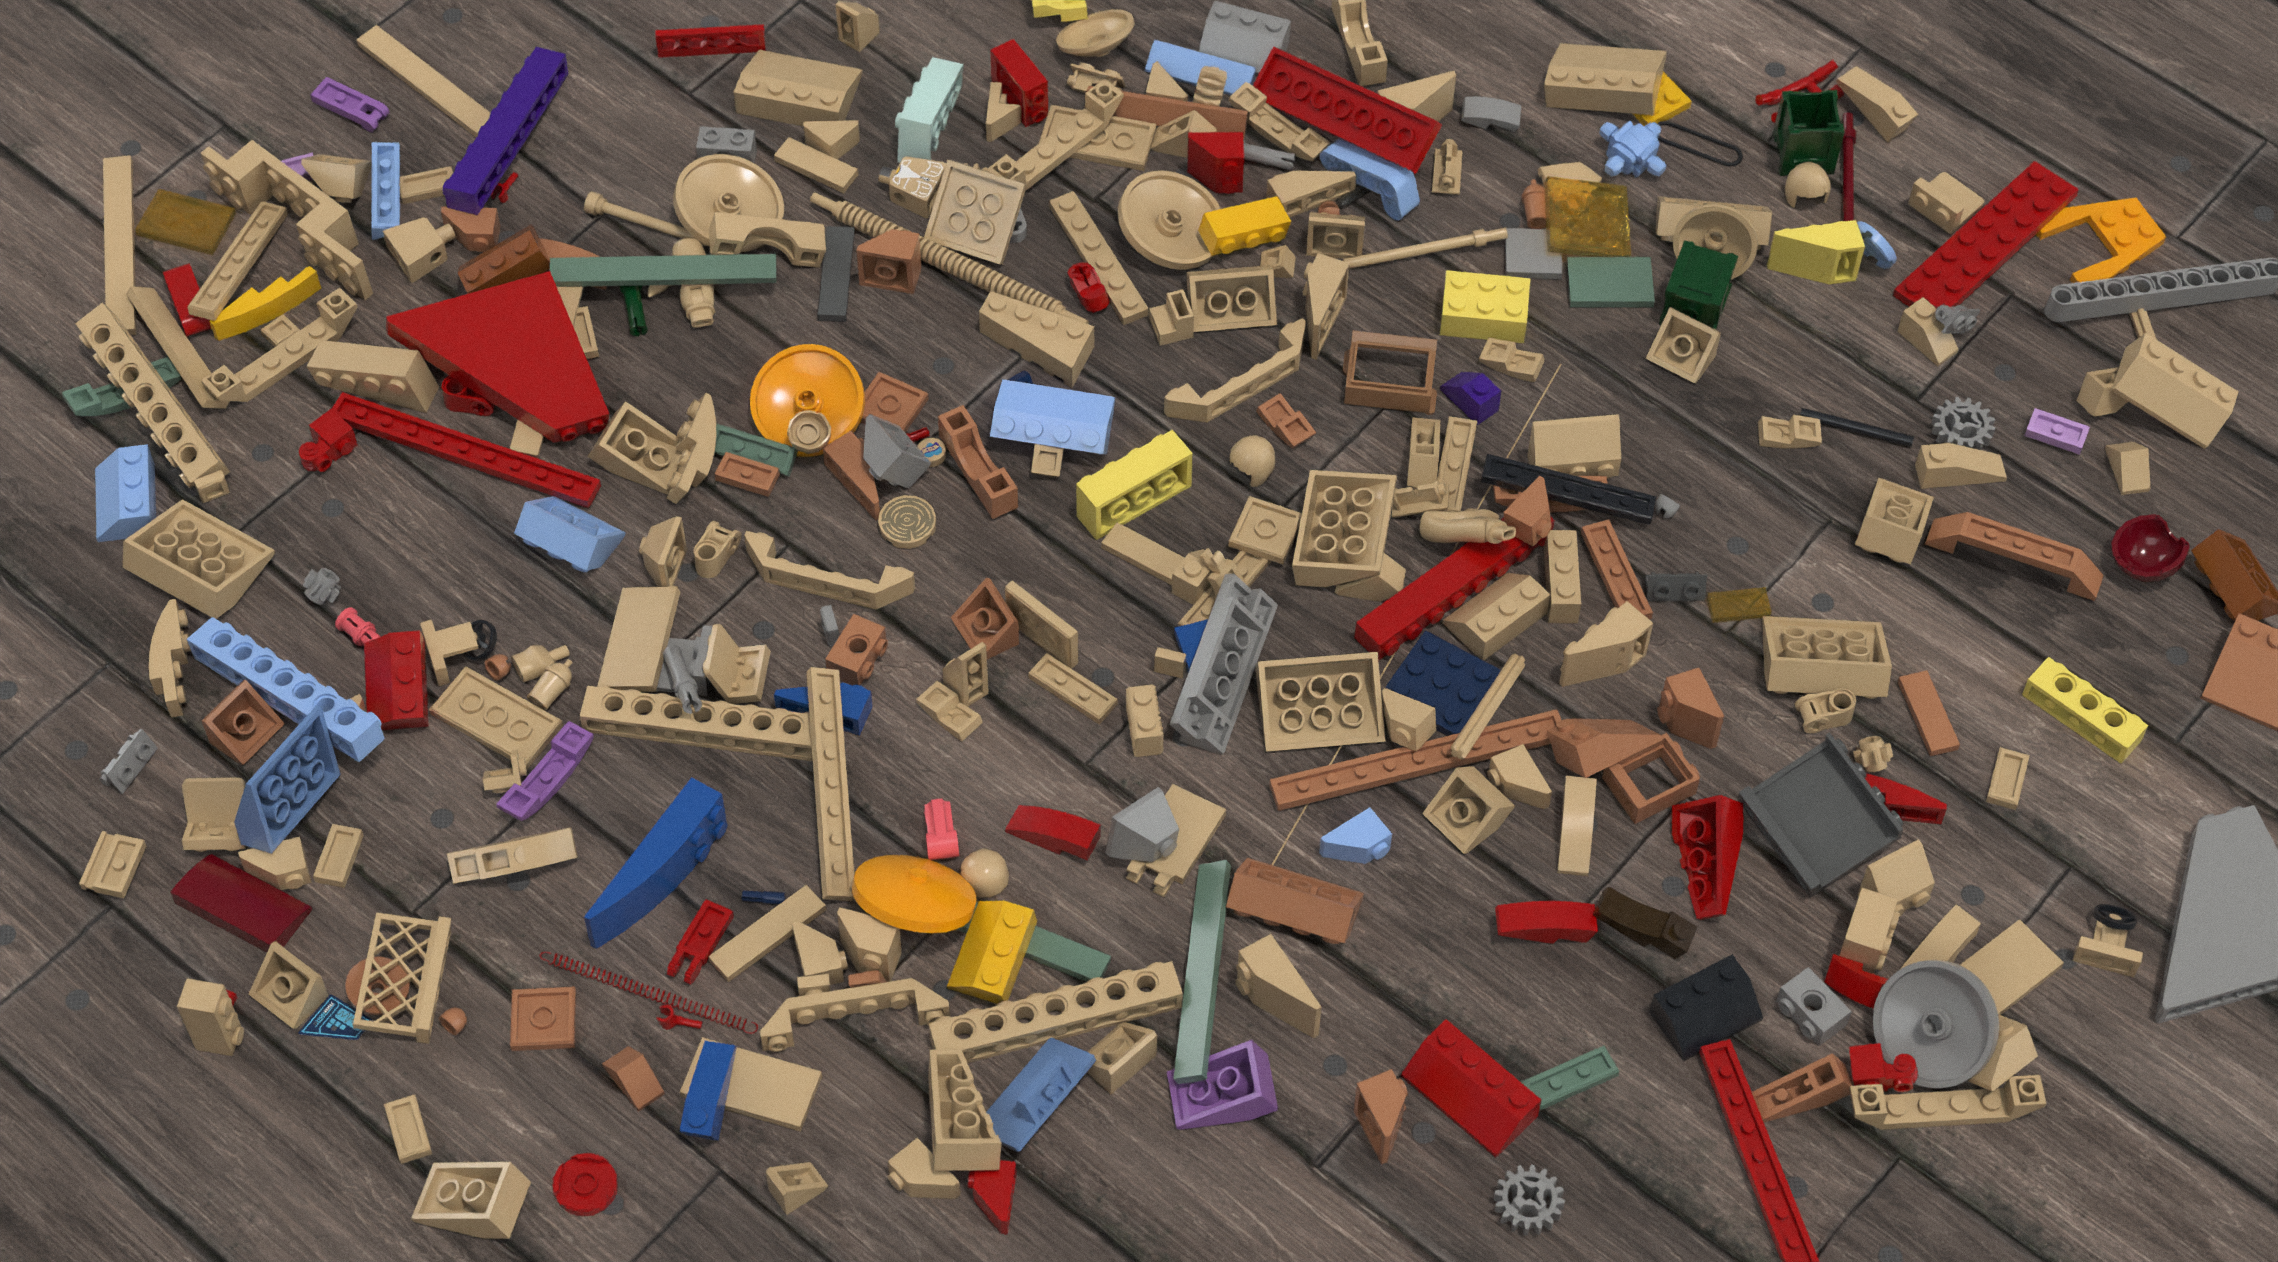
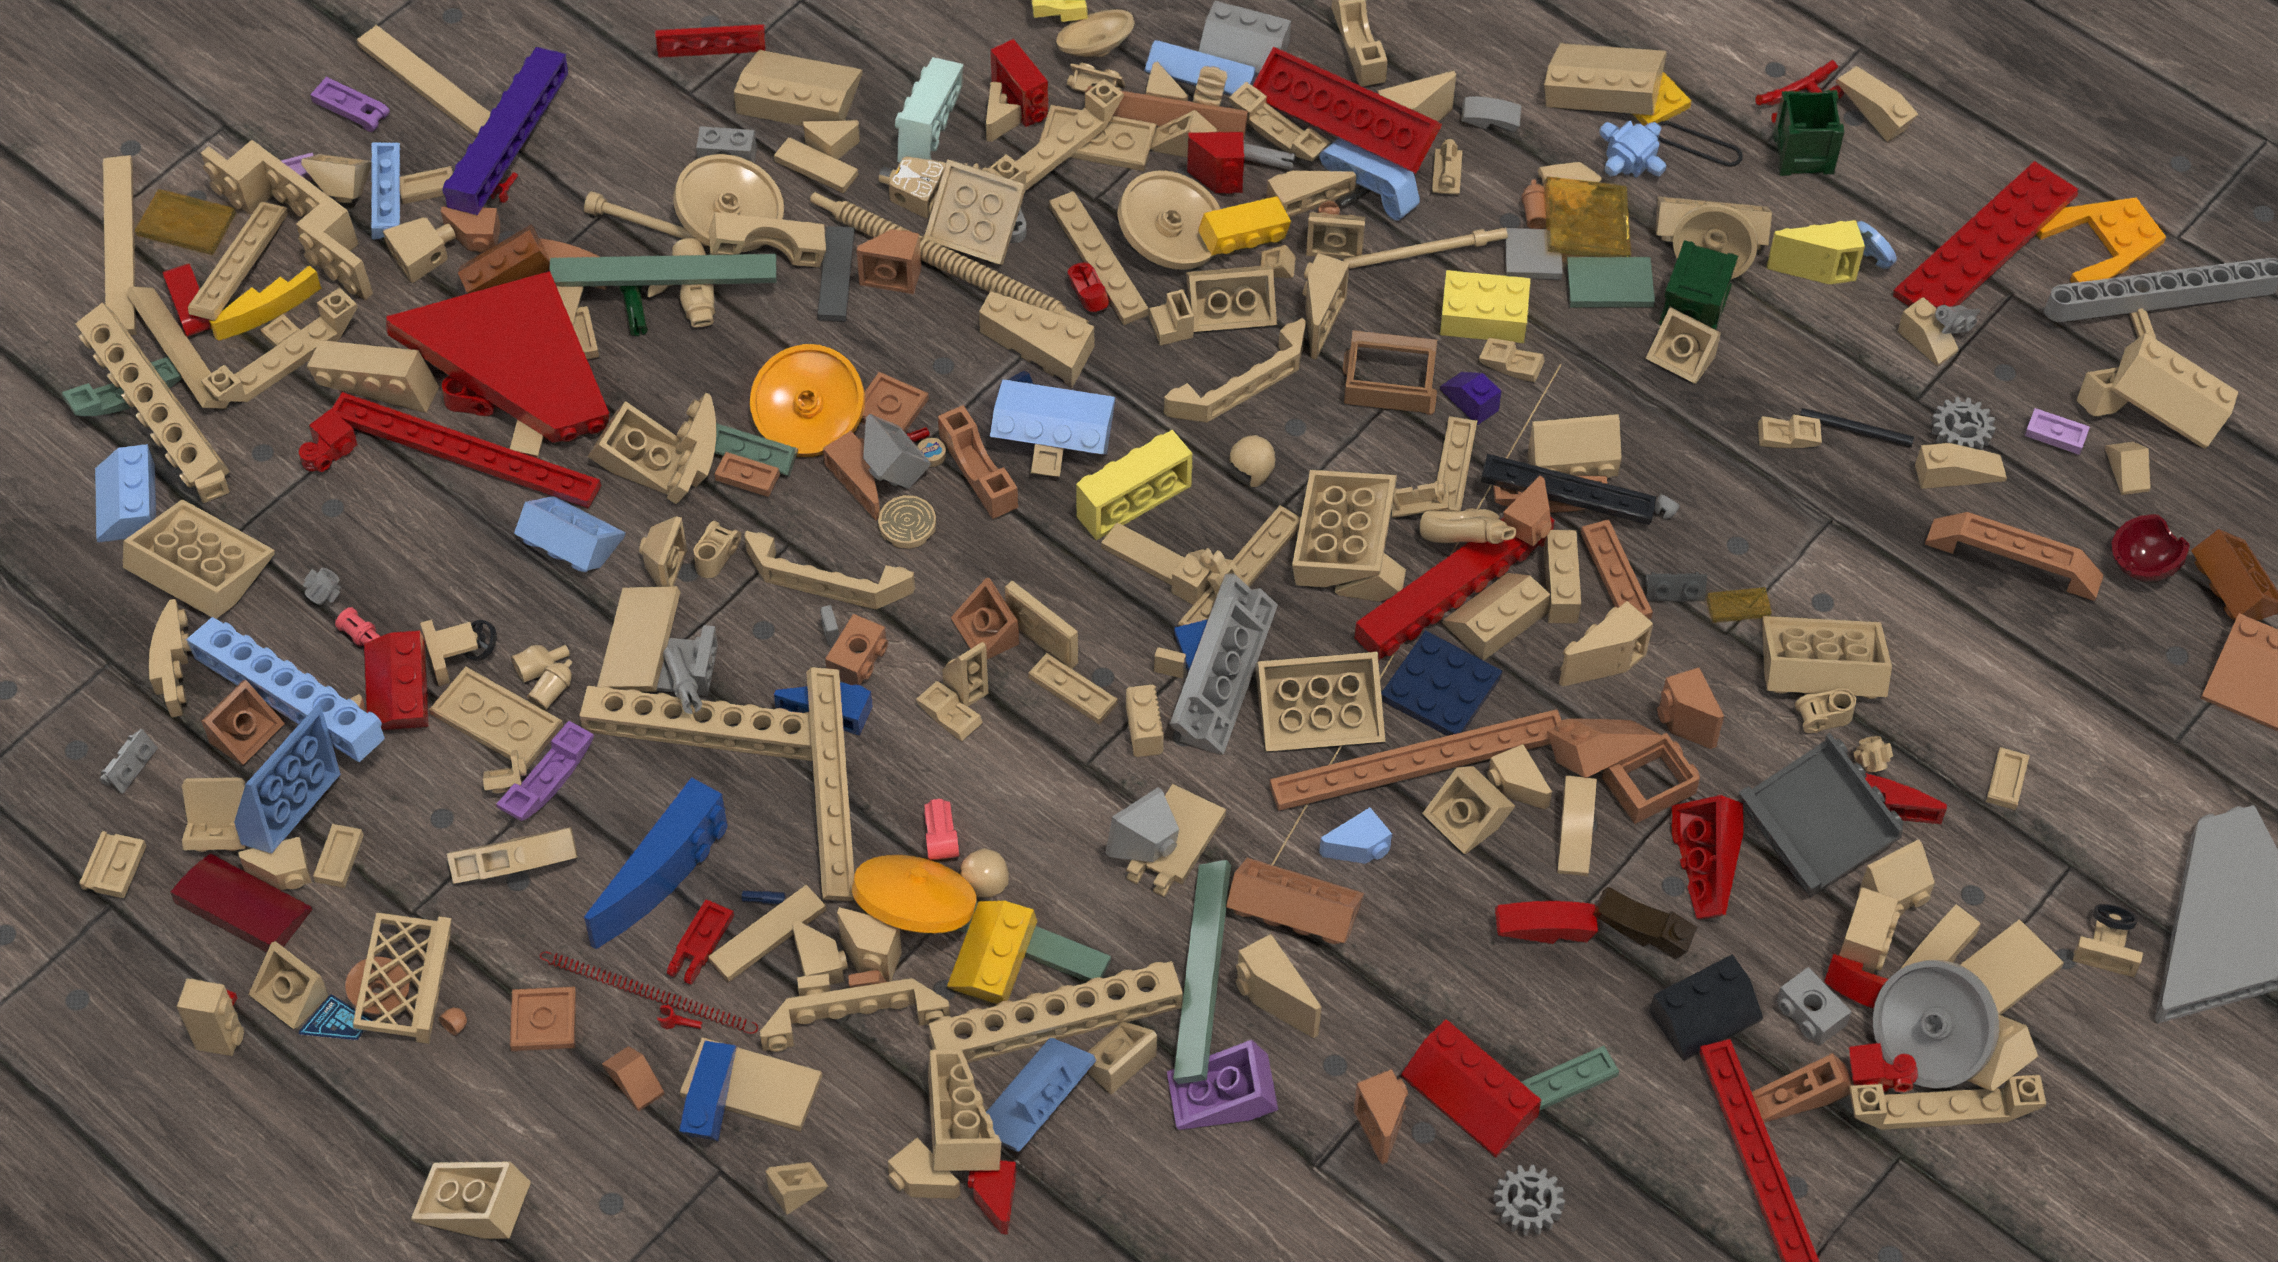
tan tile [384,1095,432,1164] -> none
nougat hinge [485,654,511,681] -> none
red tile [553,1153,618,1217] -> none
tan bracket [703,624,771,704] -> none
tan hair [787,410,831,454] -> none
tan slope [836,1,880,52] -> none
red slope [1005,805,1101,861] -> none
tan tile [1228,496,1302,564] -> none
nougat slope [1256,393,1316,448] -> none
tan slope [1381,688,1436,751] -> none
tan slope [1407,417,1441,489] -> none
tan axle [1451,654,1525,760] -> none
tan hair [1785,162,1831,208] -> none
dark red bar [1842,112,1856,222] -> none
tan slope [1855,478,1934,564] -> none
nougat tile [1898,670,1960,756] -> none
tan bracket [1908,172,1984,234] -> none
light yellow brick [2022,657,2148,764] -> none

